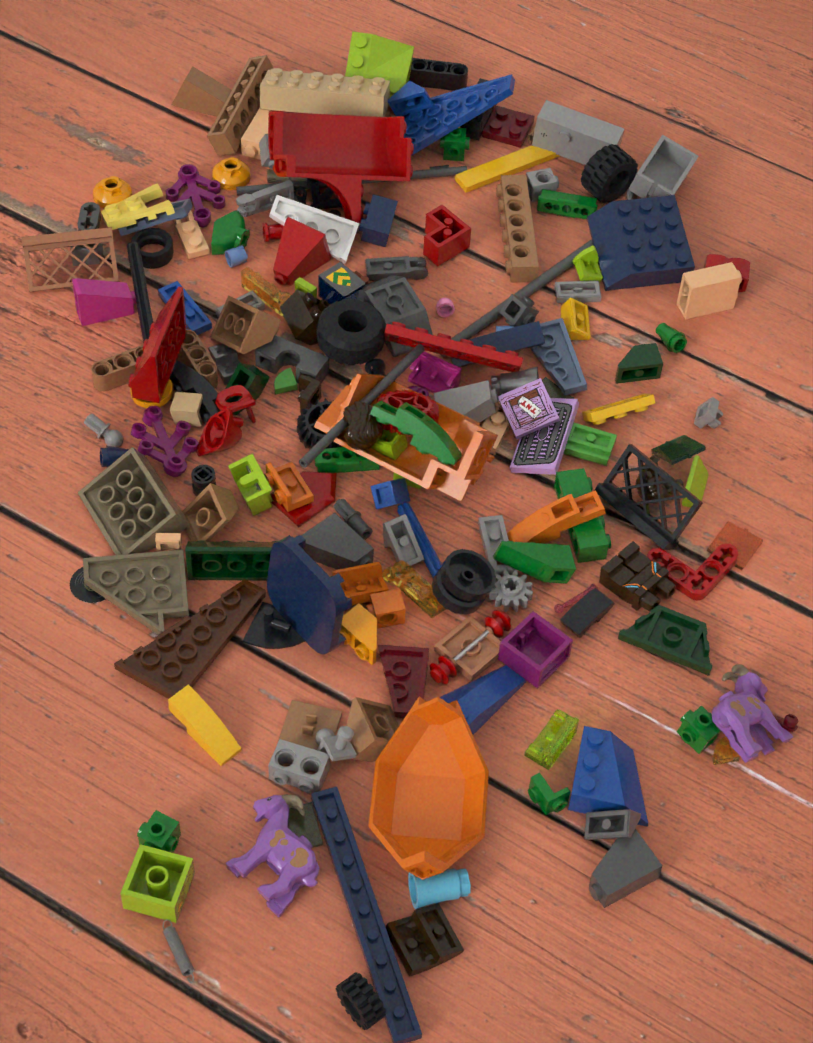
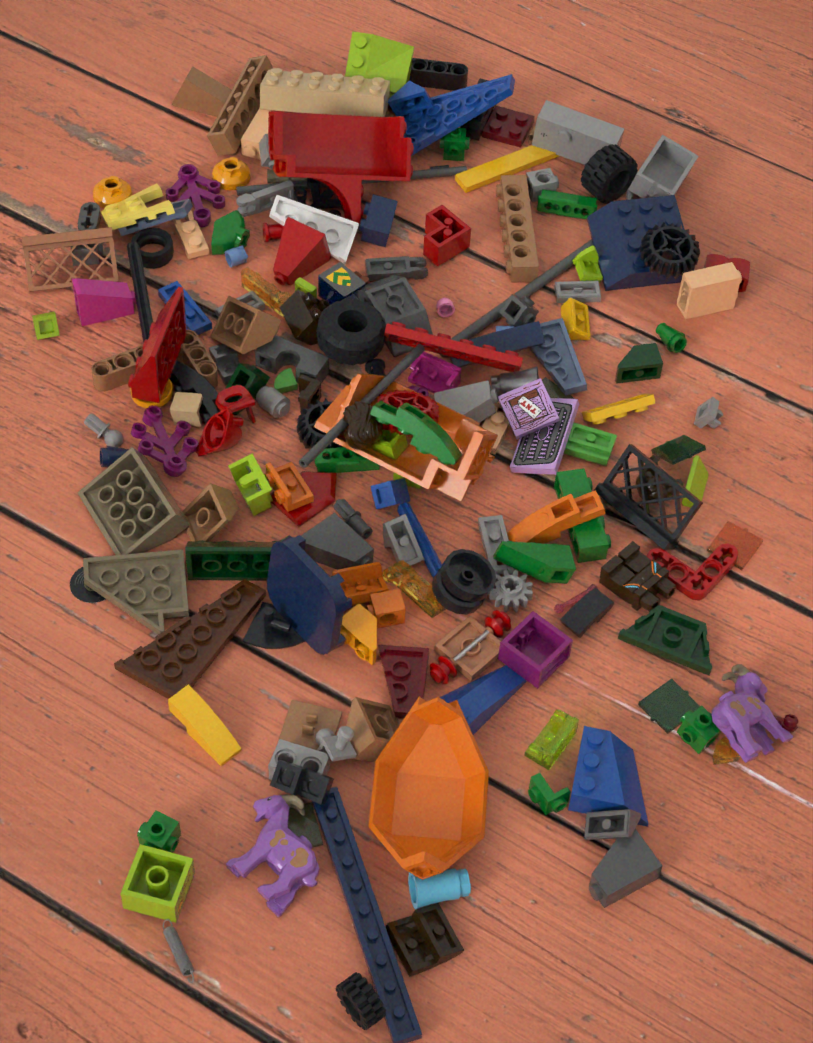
light nougat tile [155,533,182,552] -> none
black wheel [191,465,216,496] -> none
none -> lime tile [32,311,60,340]
none -> light grey brick [256,386,290,418]
none -> black slope [270,760,334,804]
none -> clear green piece [638,679,700,734]
none -> black gear [639,222,700,280]

